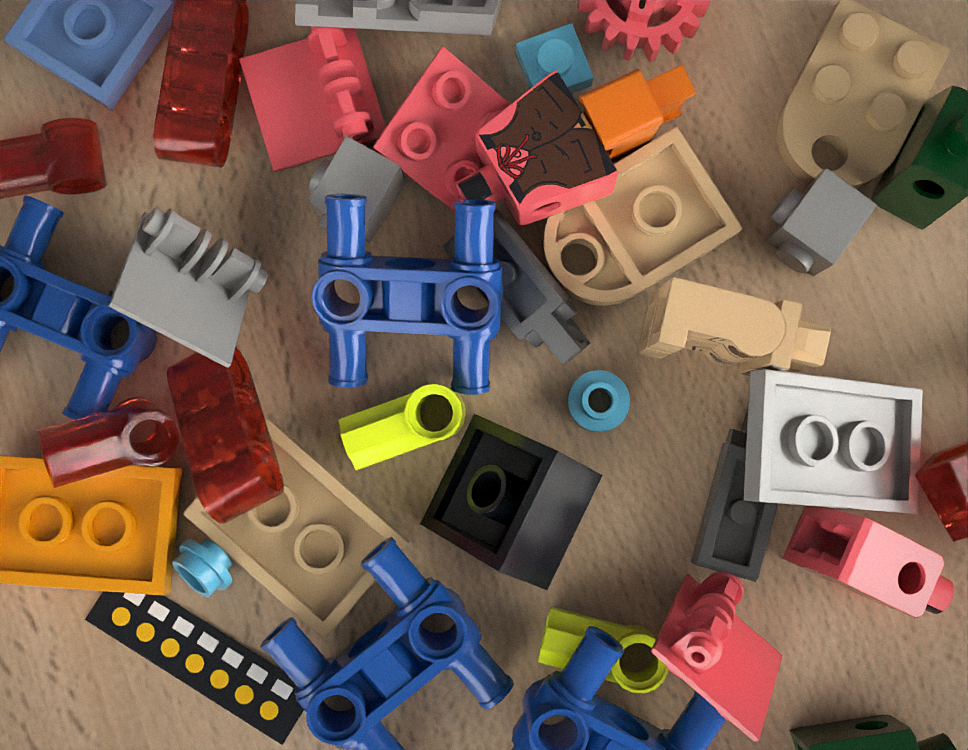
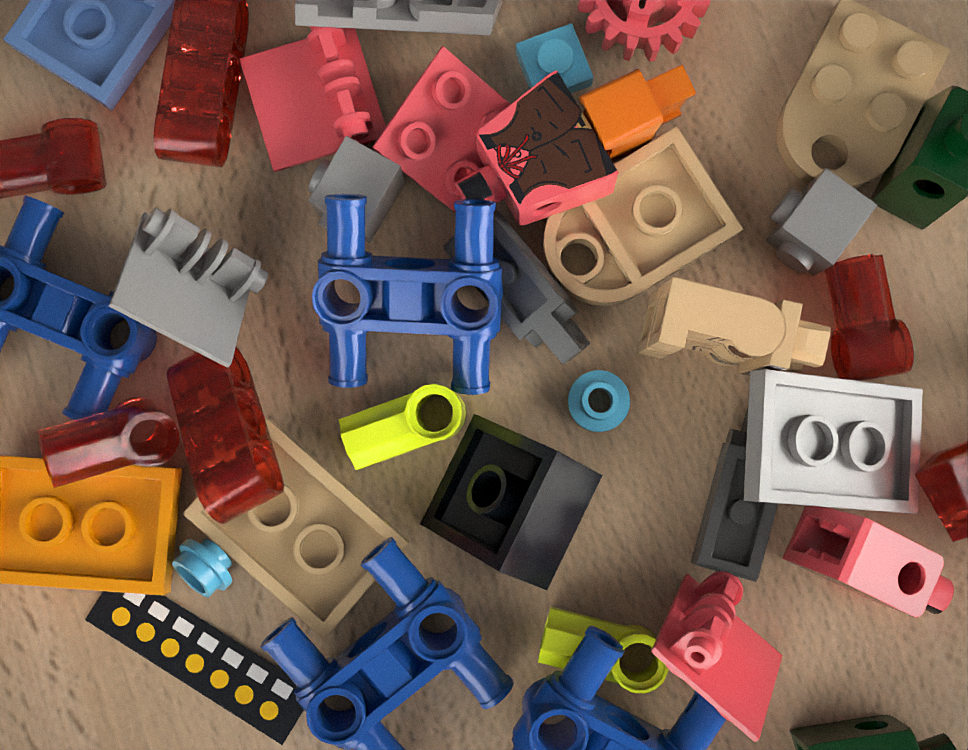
none -> clear red piece [825,254,914,381]

